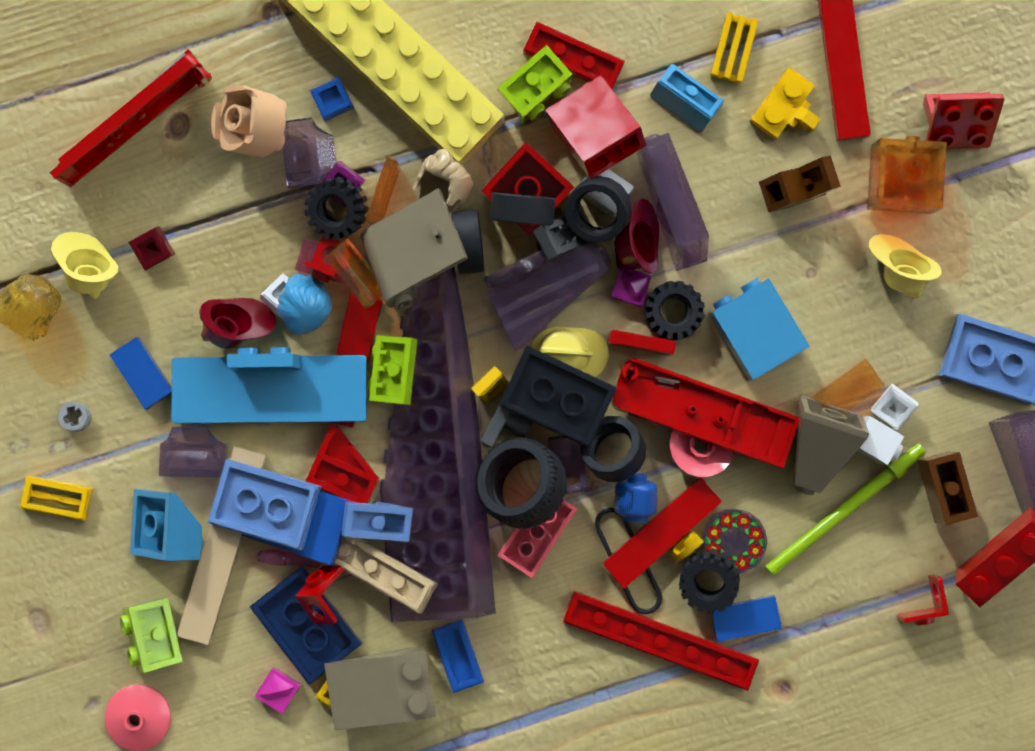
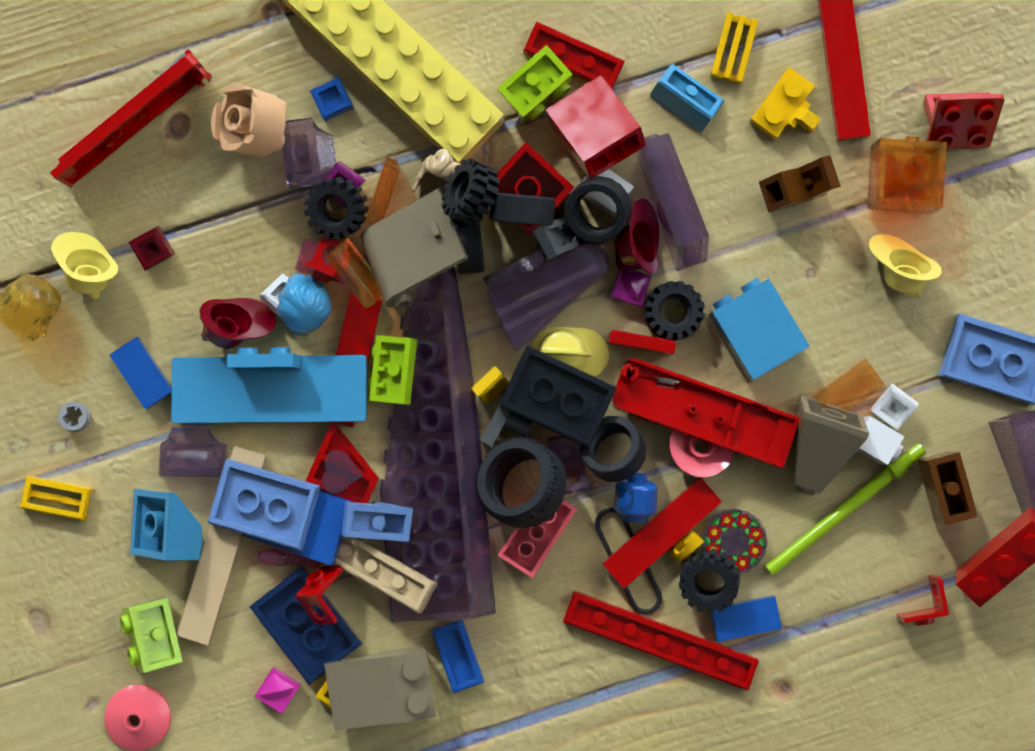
none -> clear purple tile [322,450,364,494]
none -> black tyre [441,158,499,225]

